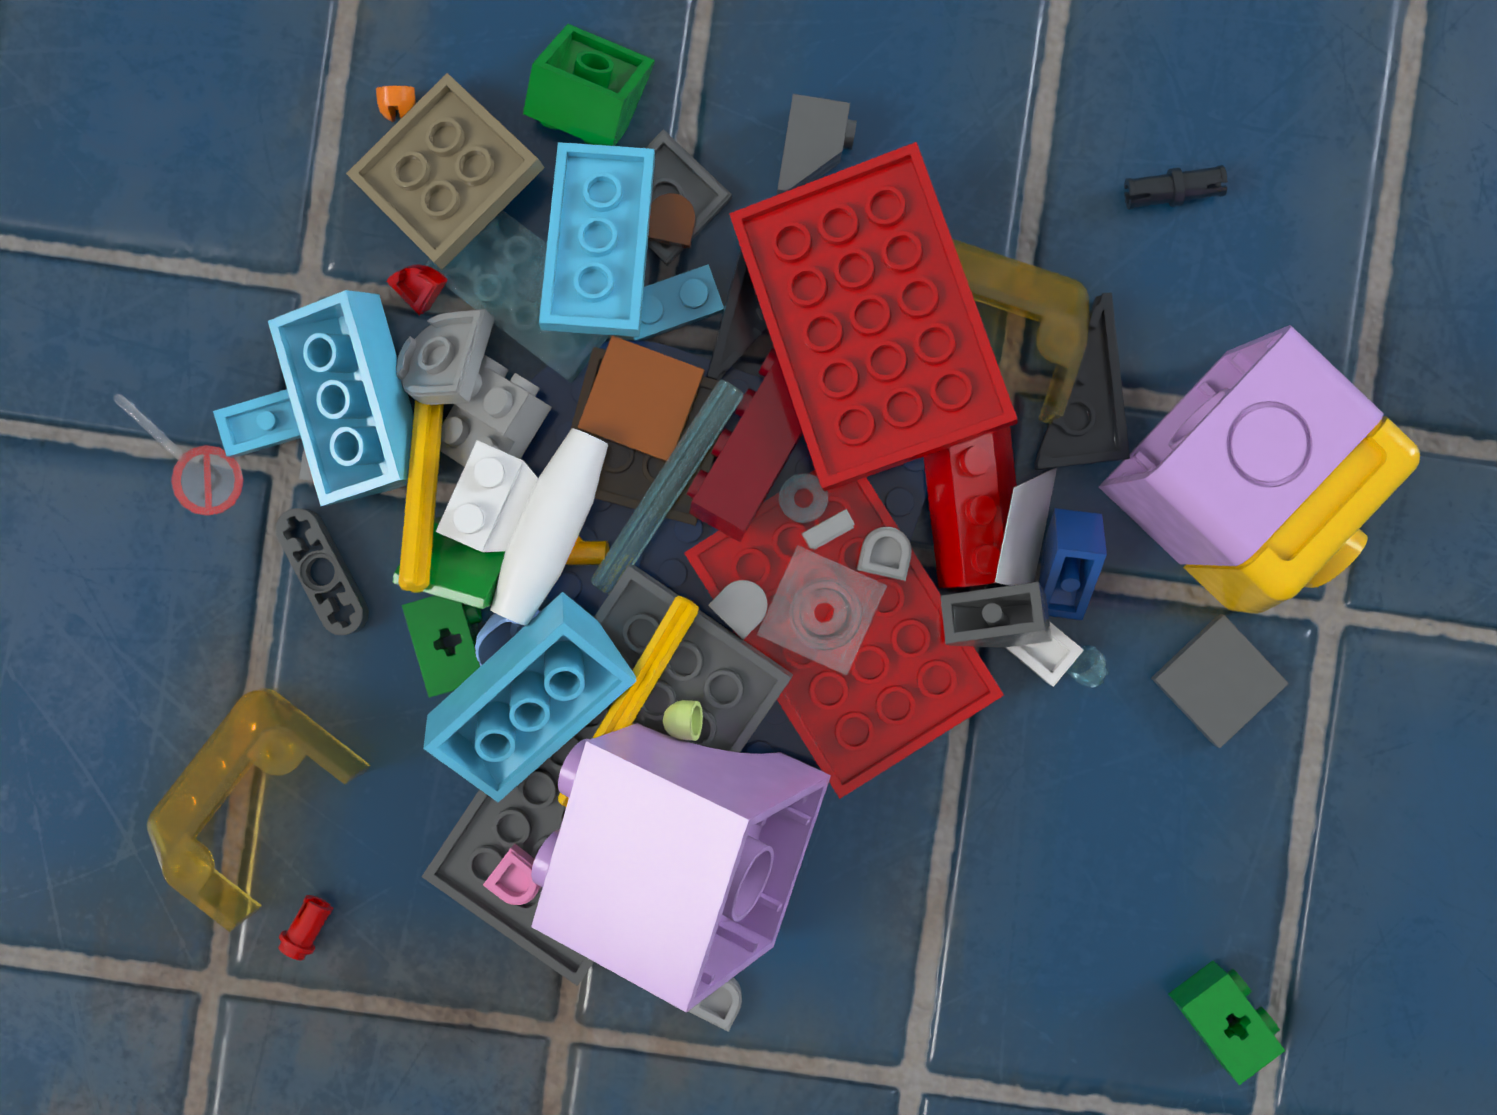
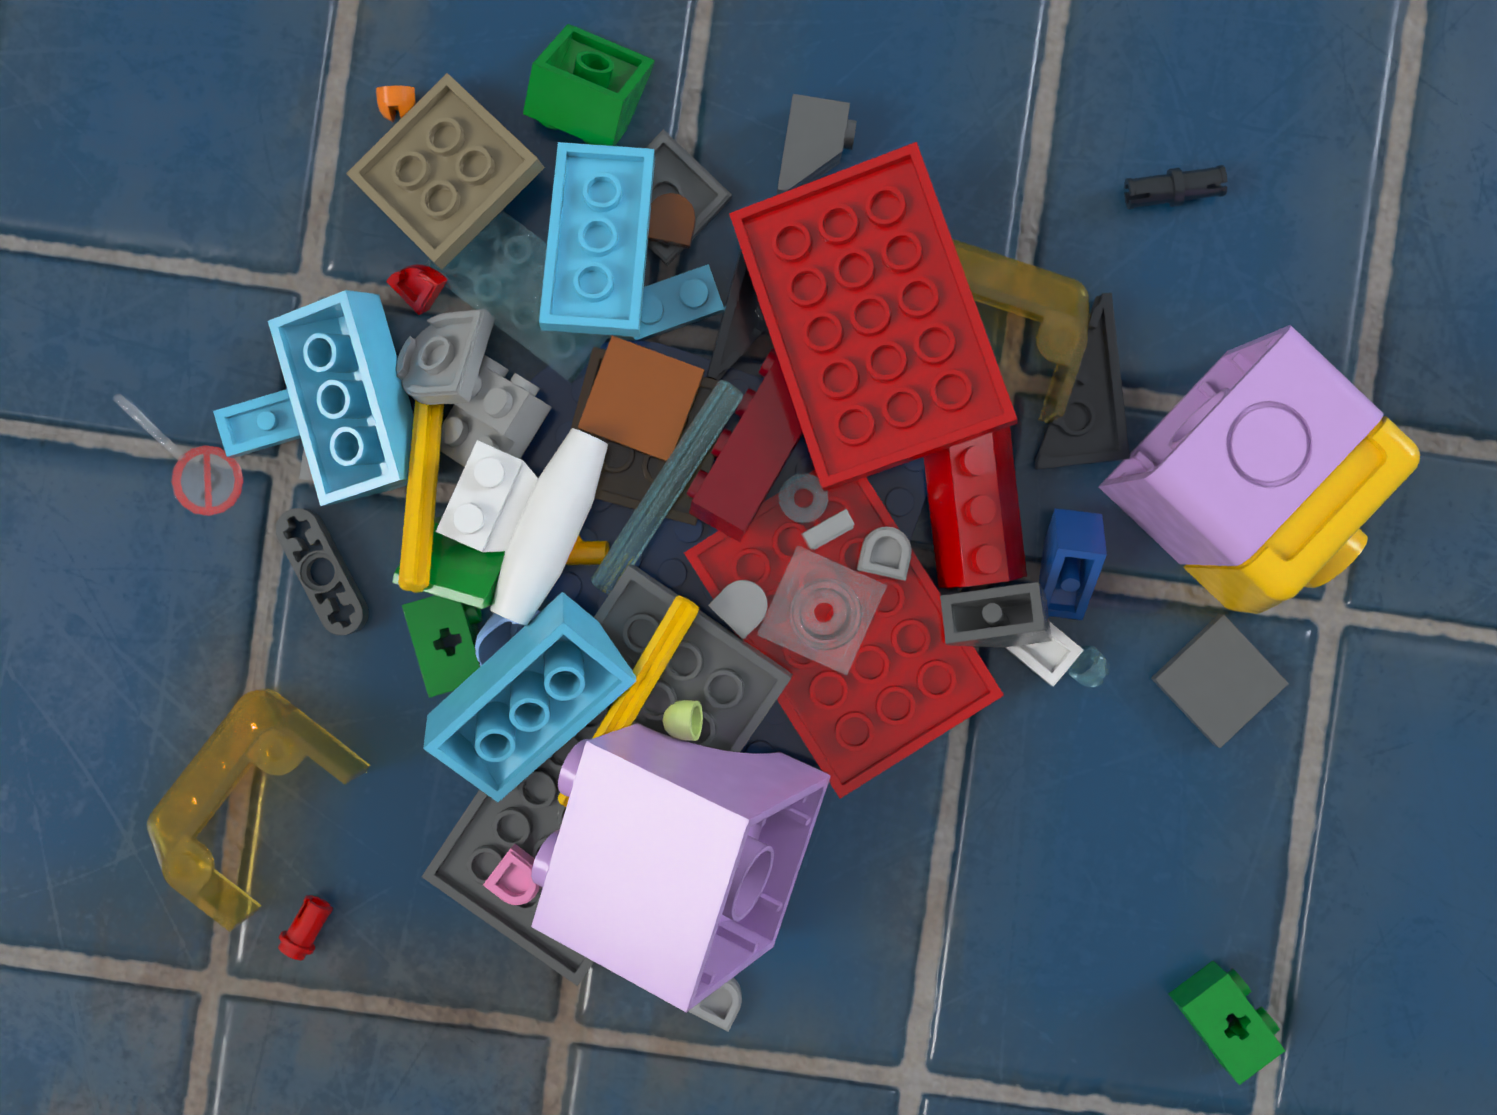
white sticker [995,468,1057,586] -> none

